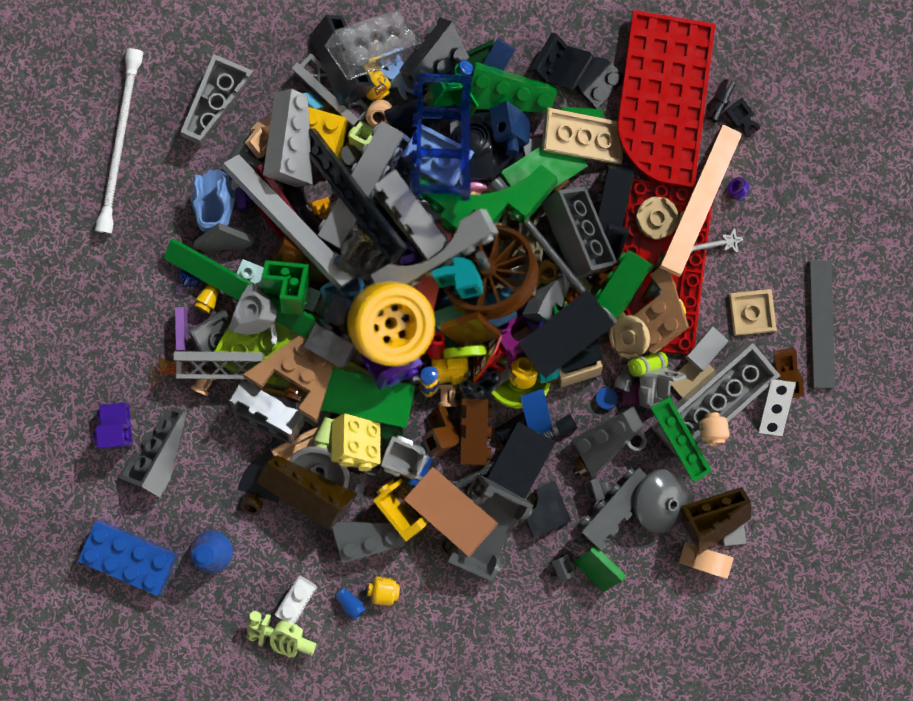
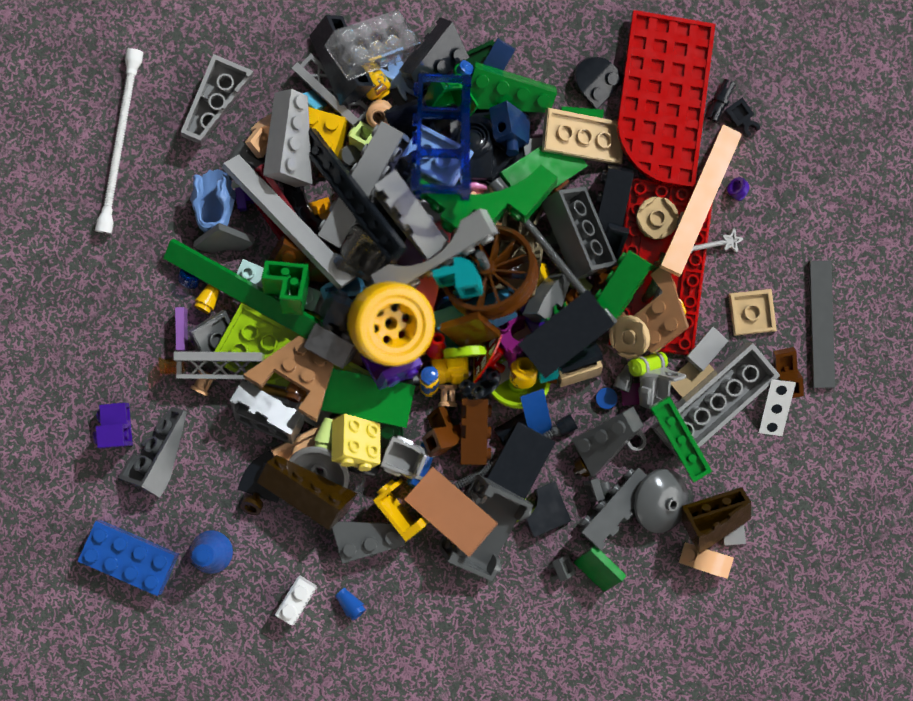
light grey hat [229,284,277,345] -> none
yellowish green torso [247,611,317,658] -> none
yellow head [367,576,399,606] -> none
dark purple tile [398,242,420,264] -> none
black bracket [531,33,593,90] -> none
dark brown tile [538,260,559,284] -> none
light nougat head [699,413,729,446] -> none

